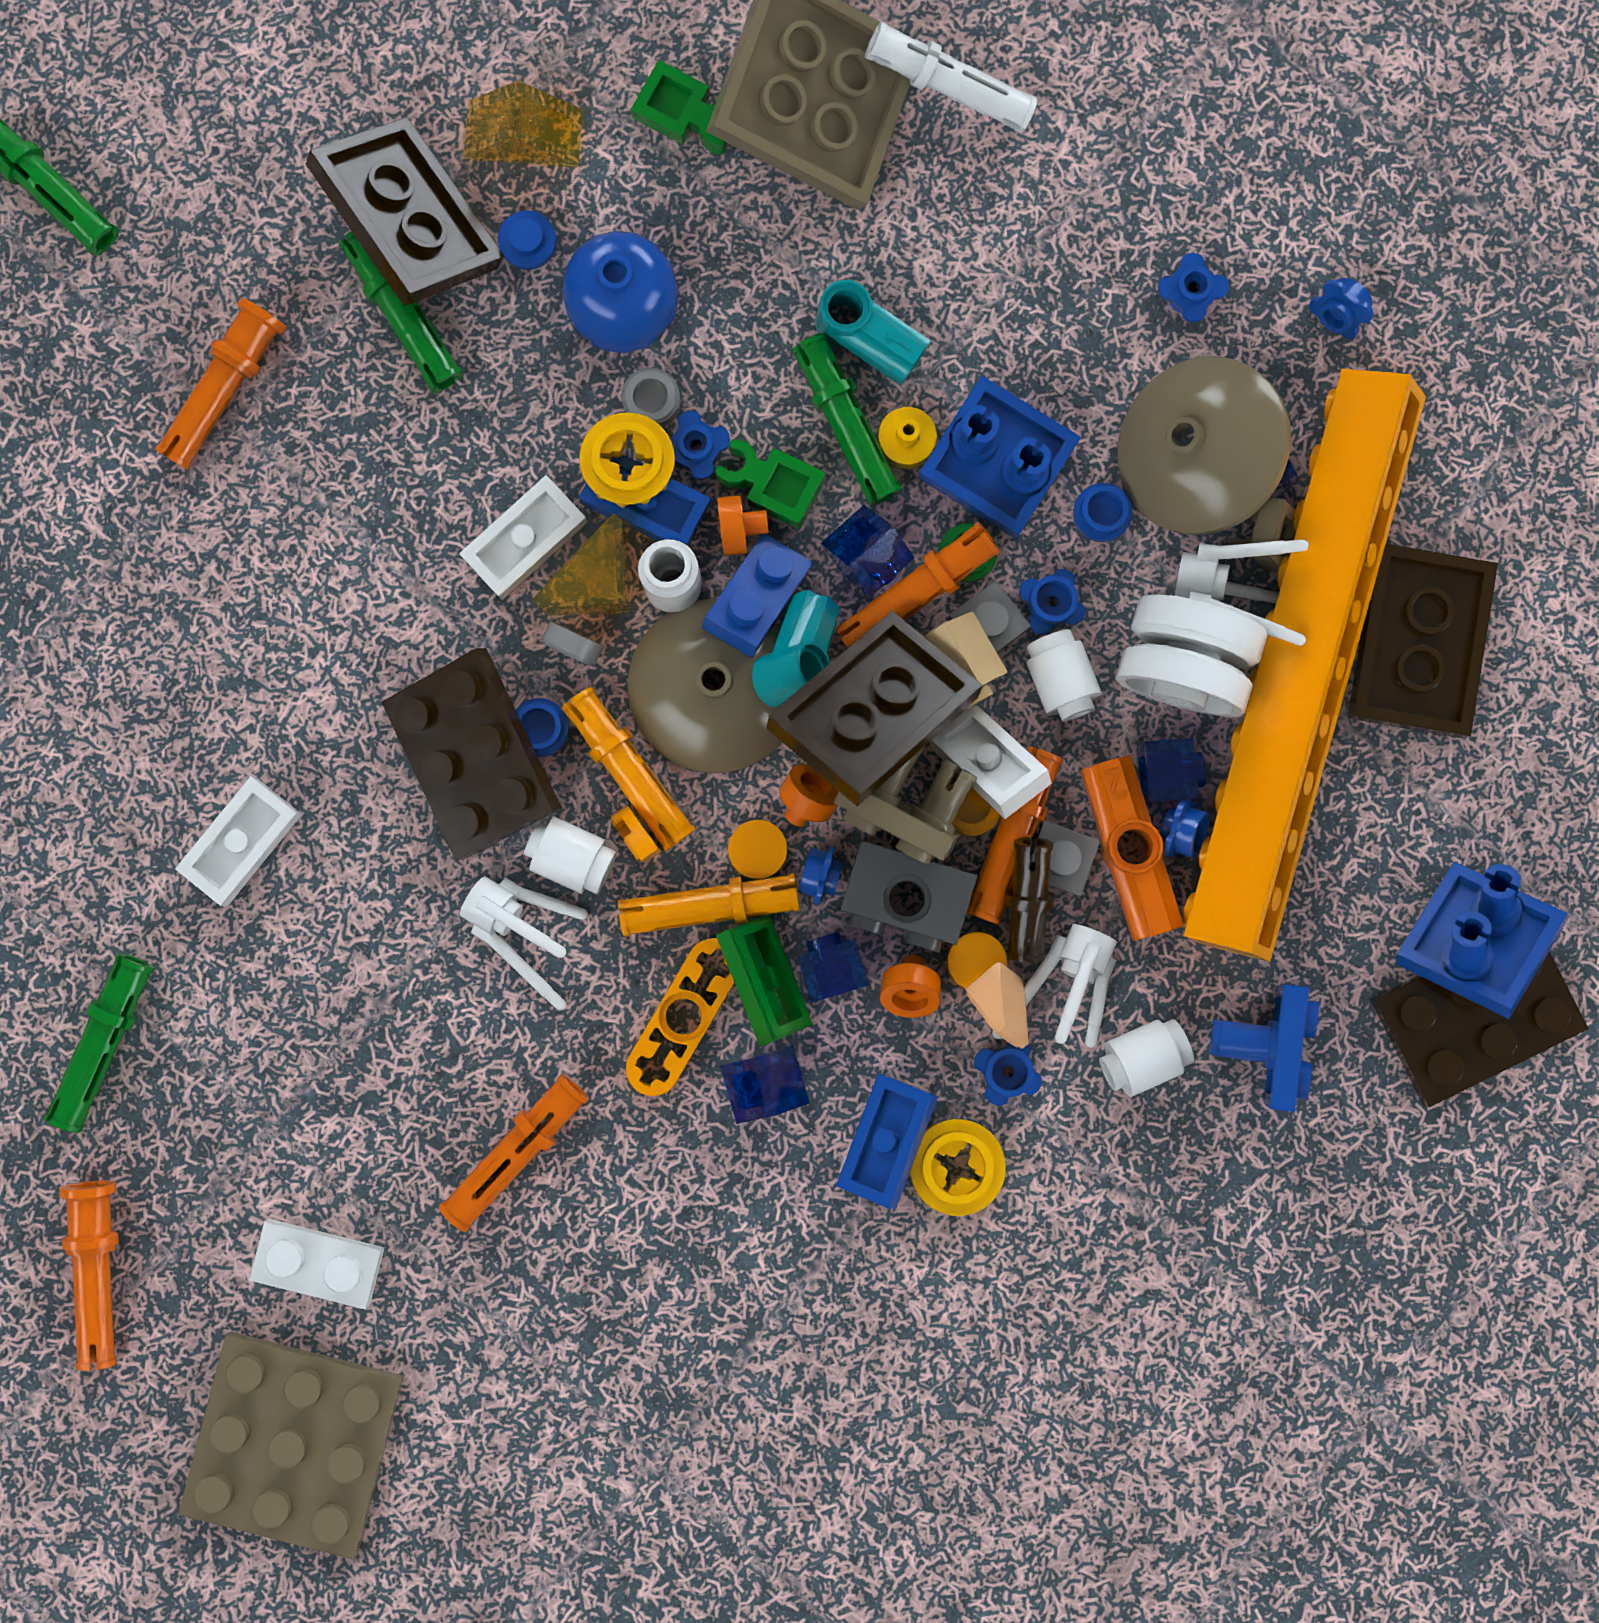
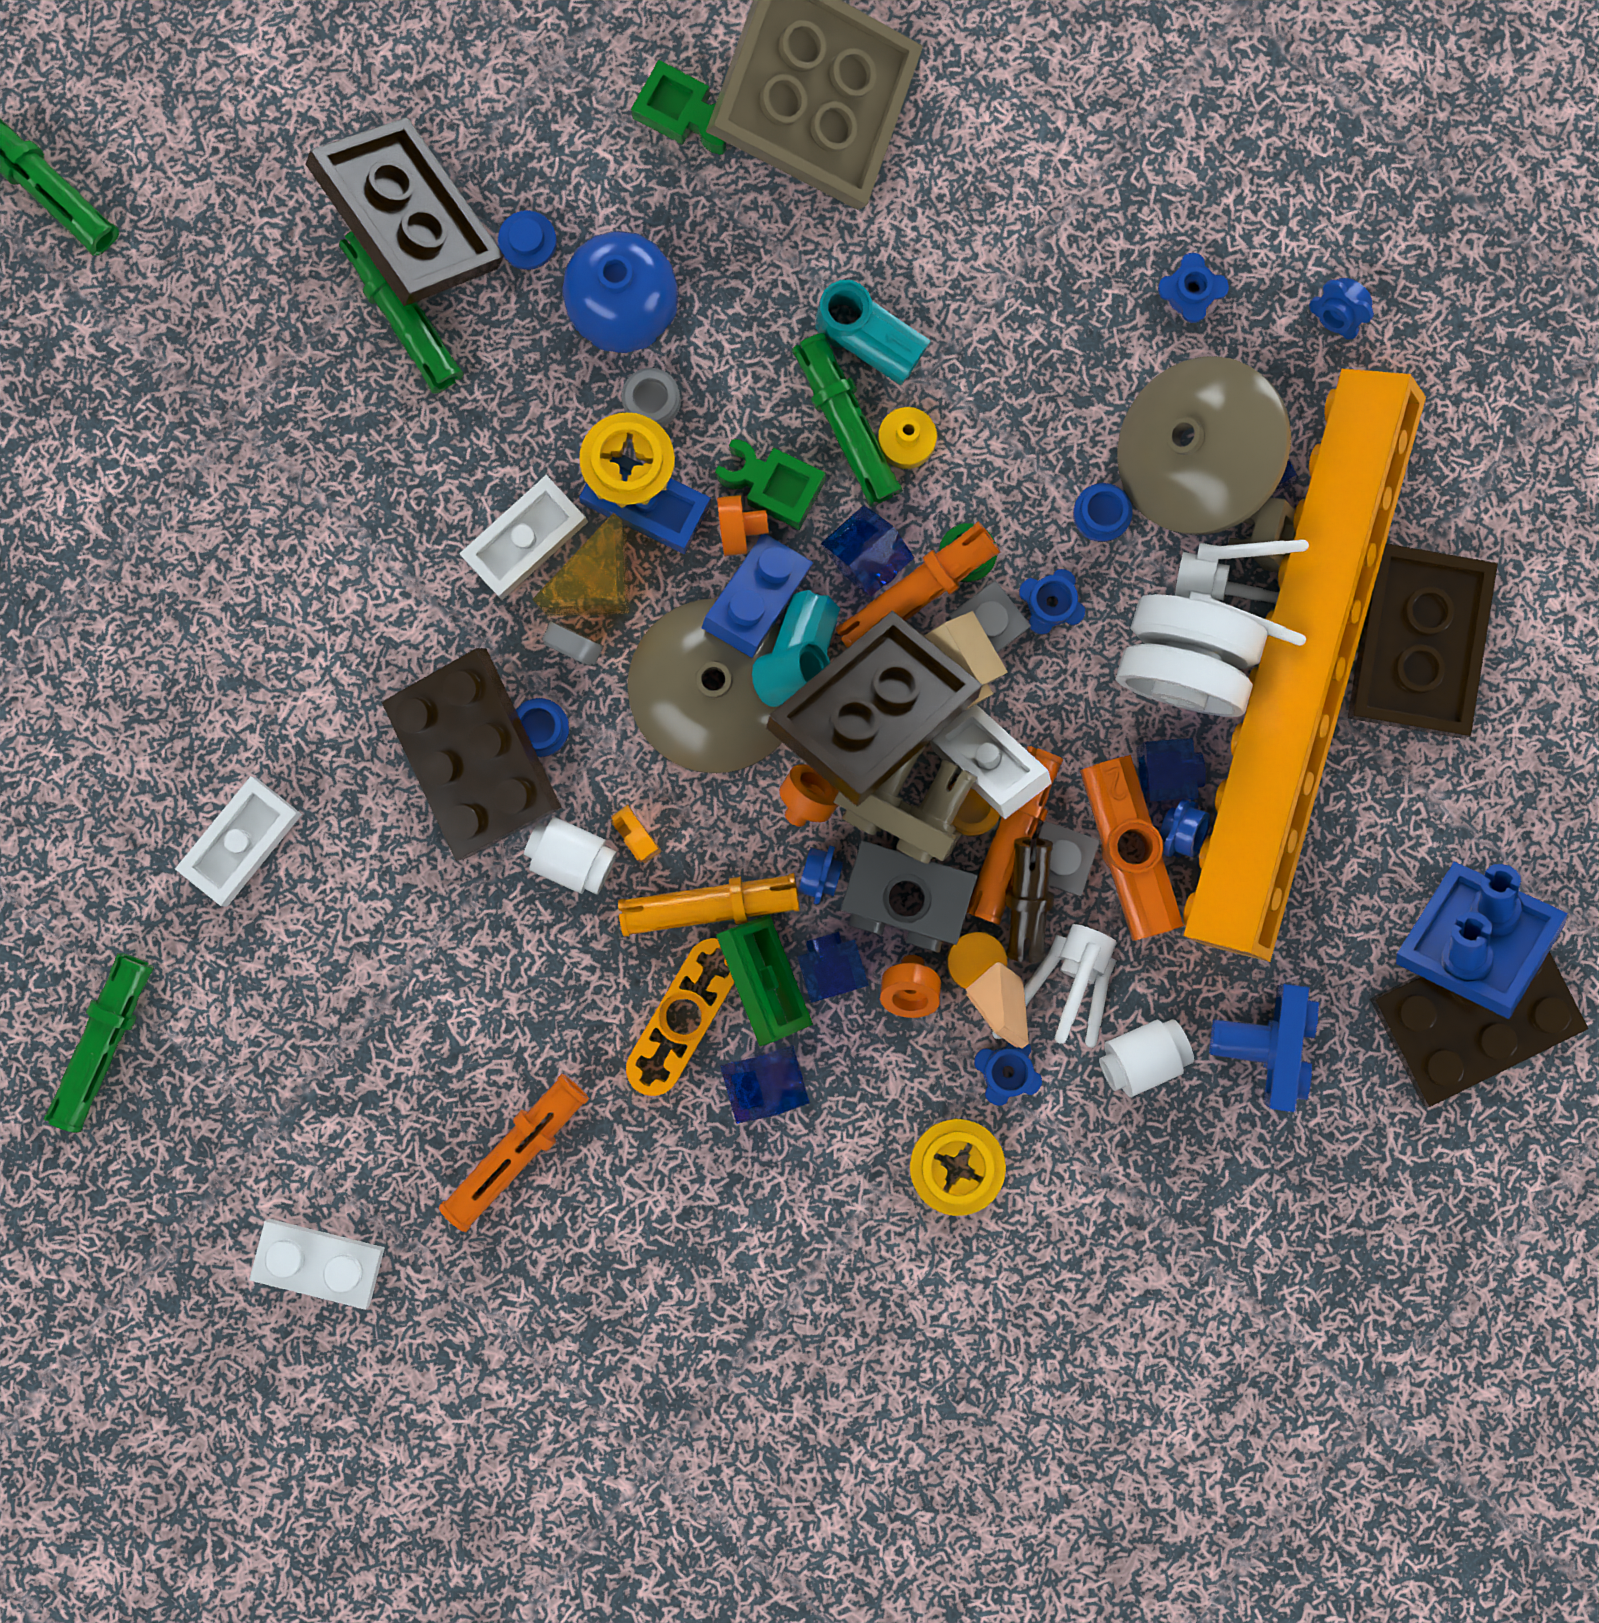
orange pin [59,1180,119,1371] -> none
orange pin [154,297,287,470] -> none
dark tan plate [178,1332,404,1560] -> none
white plant [460,876,588,1011] -> none
clear yellow slope [464,80,584,168] -> none
light orange pin [561,686,696,852] -> none
white brick [638,539,702,612] -> none
blue plate [670,411,730,480] -> none
light orange tile [728,820,787,880] -> none
blue plate [836,1073,938,1209] -> none
white pin [865,22,1037,133] -> none
blue plate [918,376,1081,540] -> none
white brick [1027,629,1102,722] -> none

